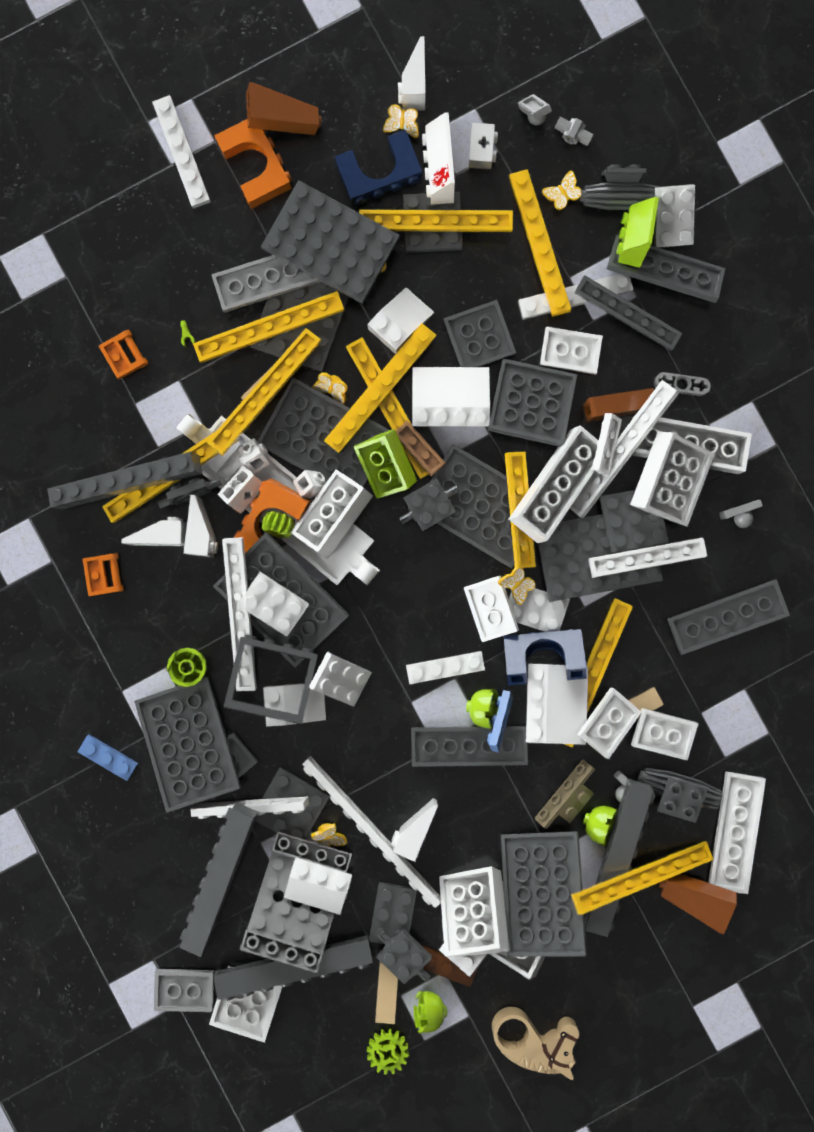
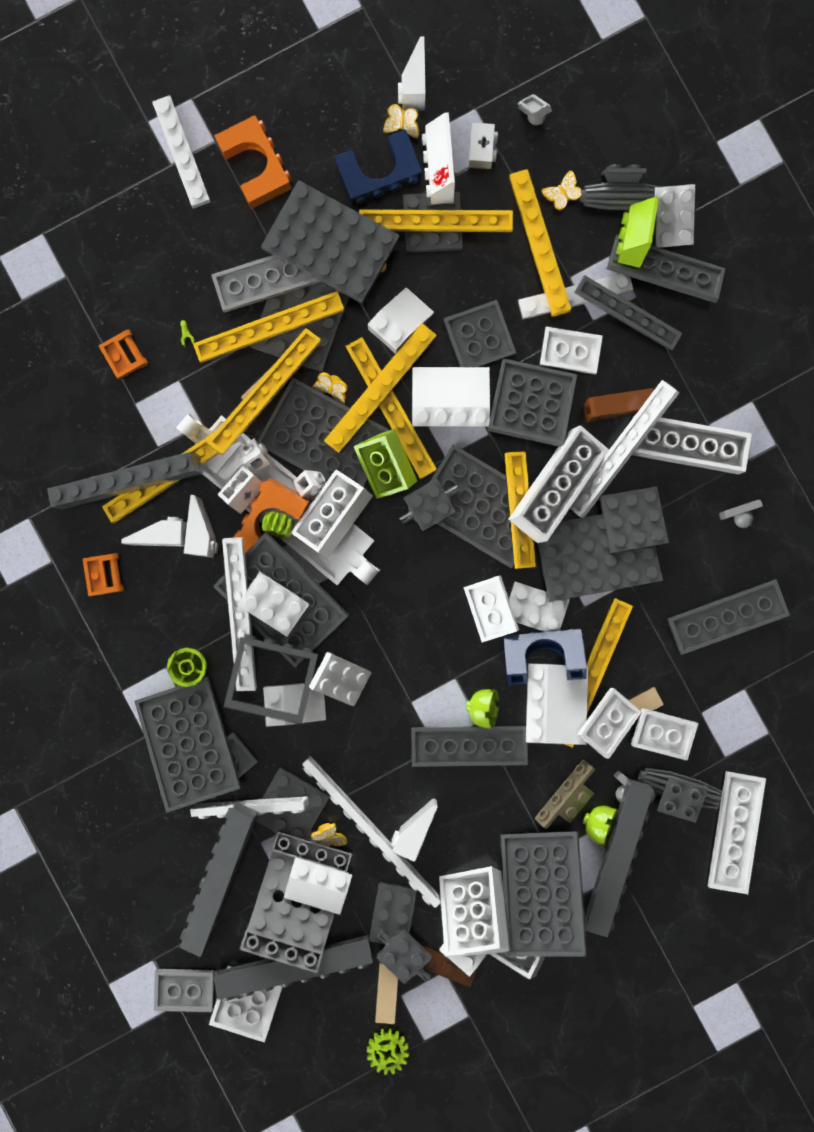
medium blue plate [78,734,139,781] -> none
dark grey plate [158,478,222,508] -> none
dark orange slope [246,82,322,135] -> none
medium nougat tile [396,421,446,477] -> none
white plate [406,651,485,684] -> none
lime cylinder [413,991,447,1033] -> none
medium blue plate [487,690,513,752] -> none
tan animal [492,1007,579,1080] -> none
yellow animal [498,566,535,605] -> none
light grey axle [554,117,594,146] -> none
yellow plate [571,841,714,915] -> none
white plate [588,538,707,578] -> none
white plate [592,413,622,475] -> none
white slope [630,431,715,526] -> none
light grey beam [654,372,711,396] -> none
dark orange slope [659,874,737,934] -> none

